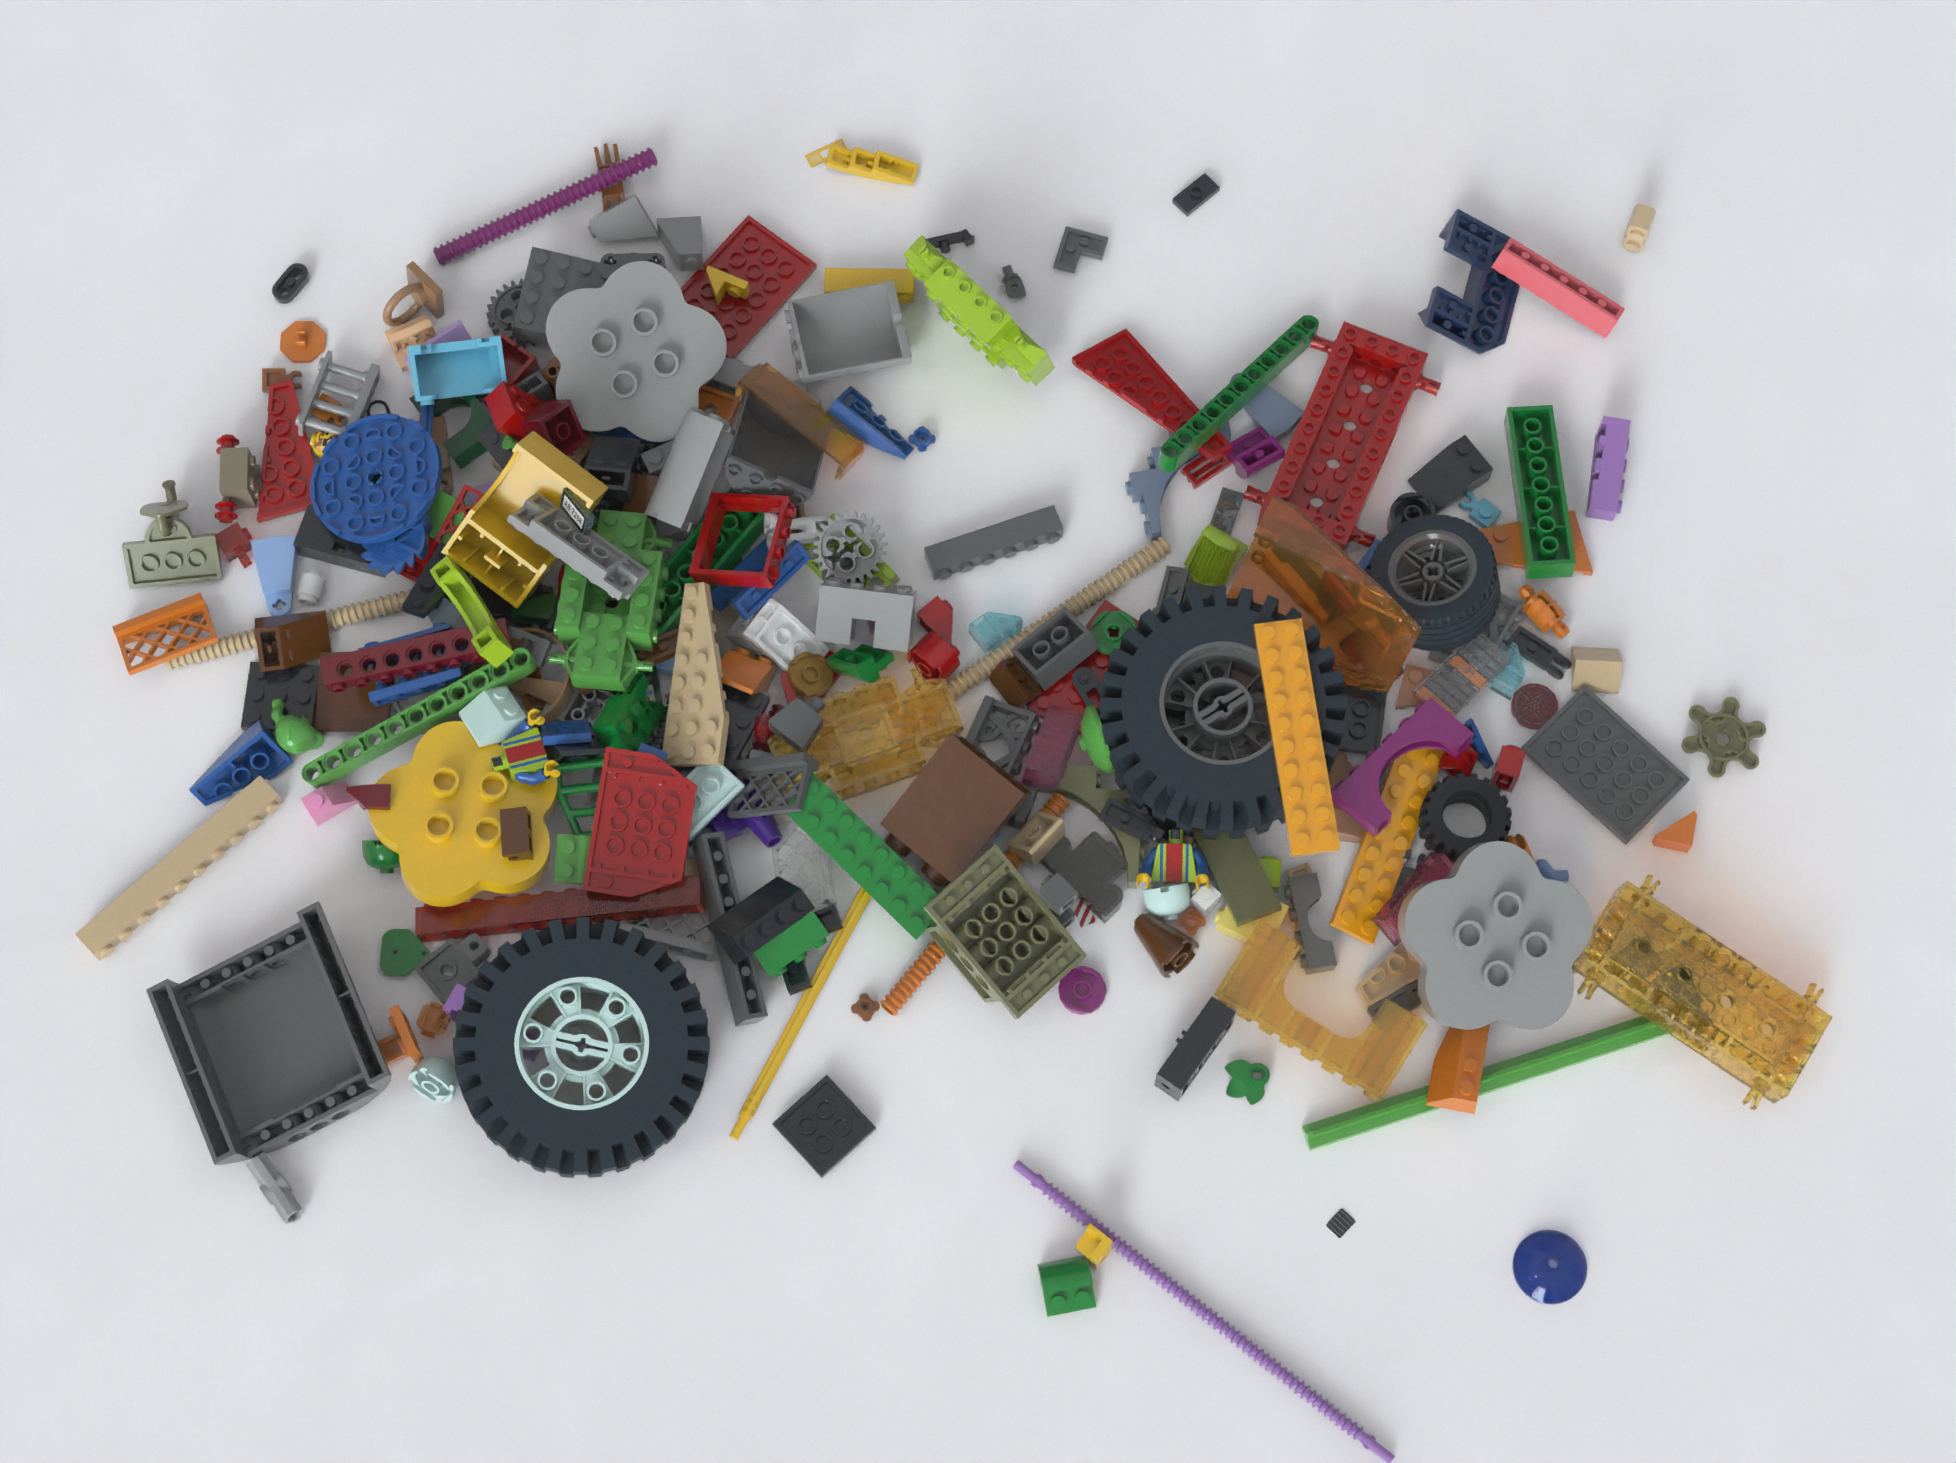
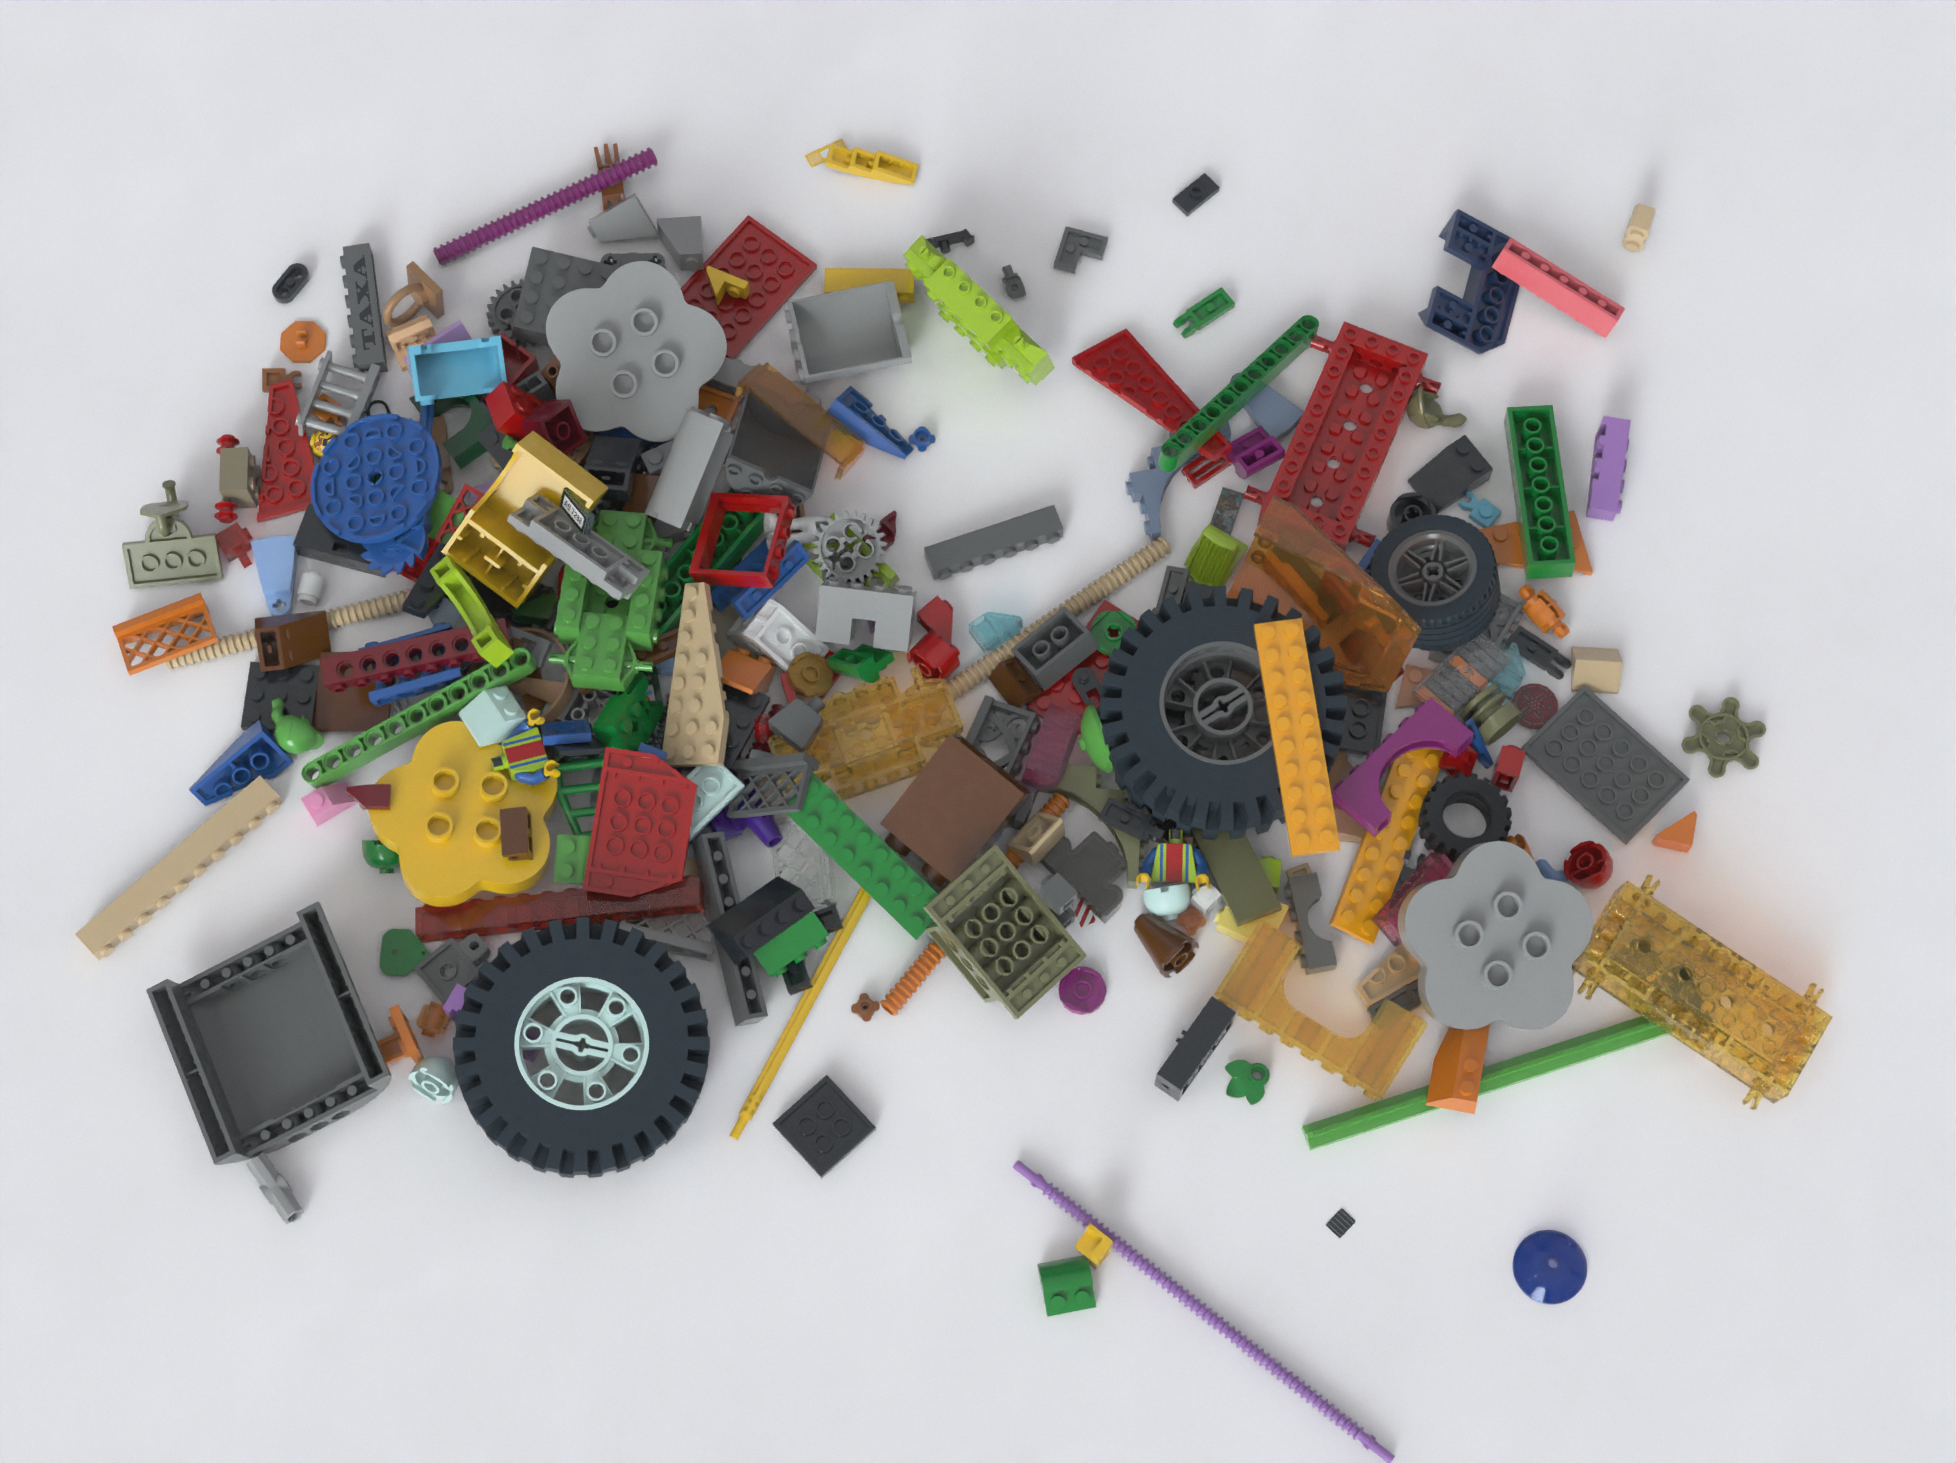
none -> dark grey brick [340,243,388,373]
none -> dark red slope [862,510,897,551]
none -> green hinge [1173,287,1235,338]
none -> olive piece [1406,386,1467,429]
none -> olive wheel [1459,683,1523,746]
none -> red cylinder [1564,841,1613,890]

